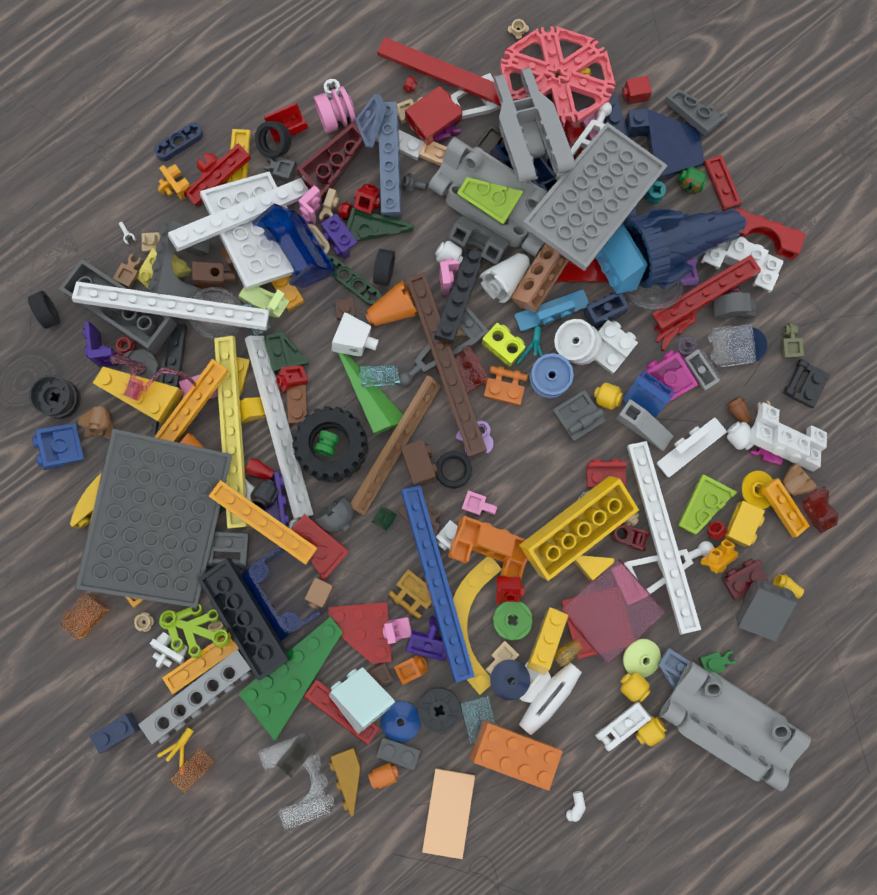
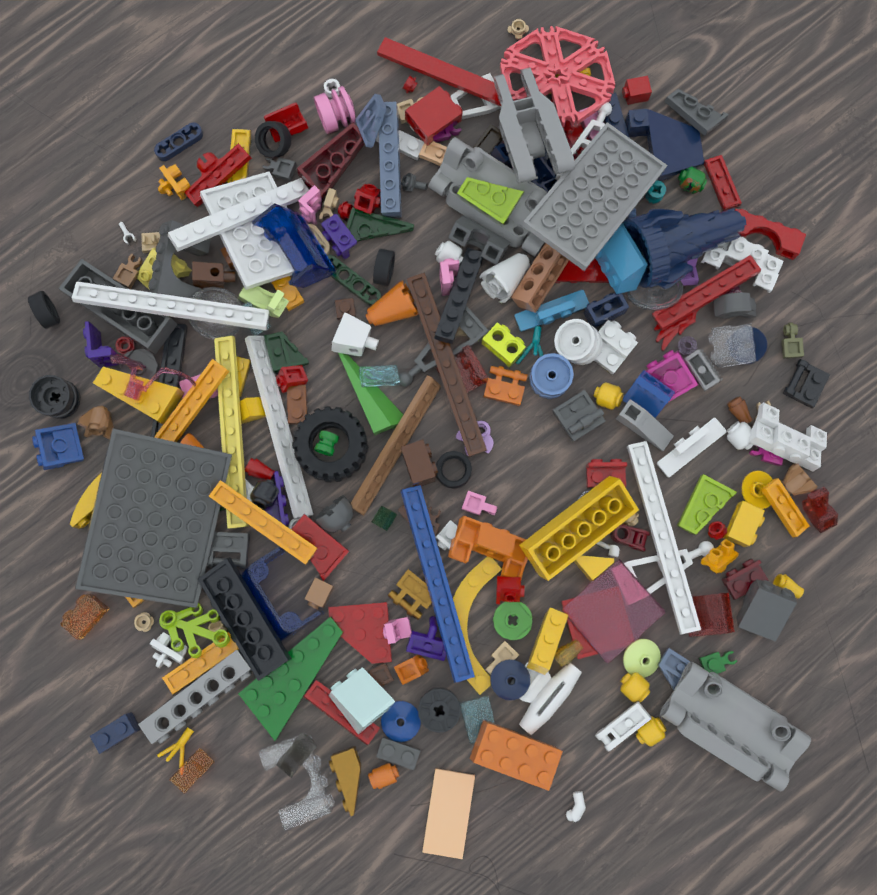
none -> white hand [596,541,620,557]
none -> clear red bracket [689,593,735,637]

